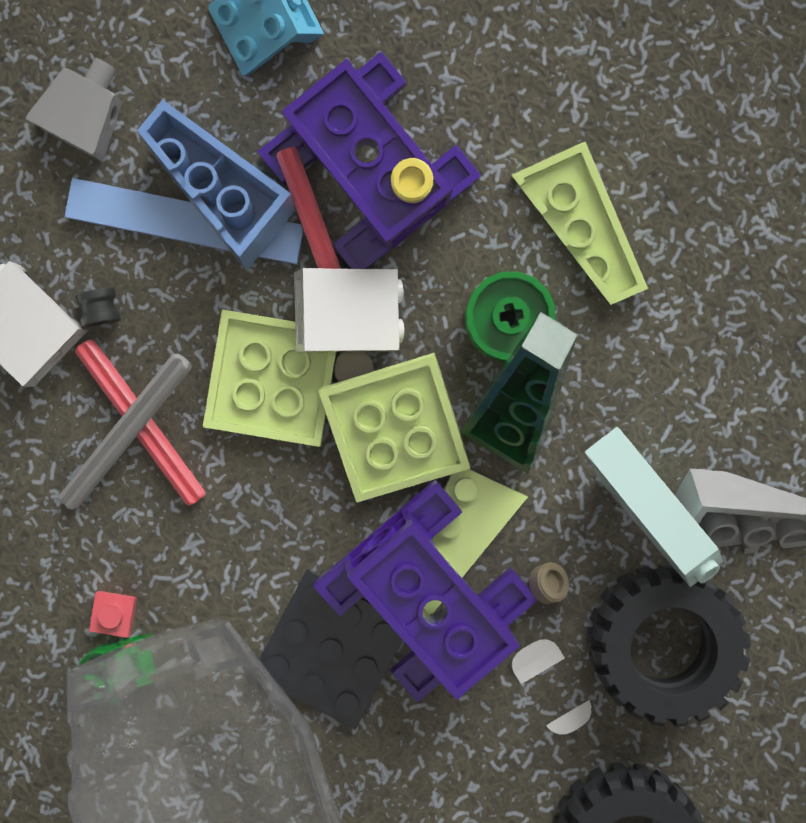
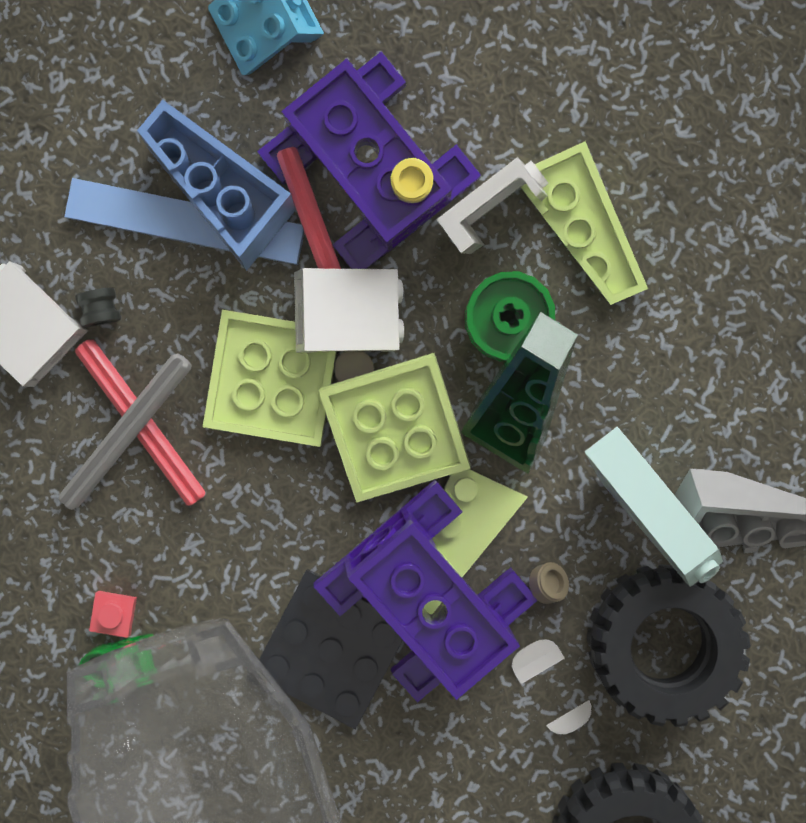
light grey torso [25,57,123,162] -> none
none -> white panel [437,157,549,254]

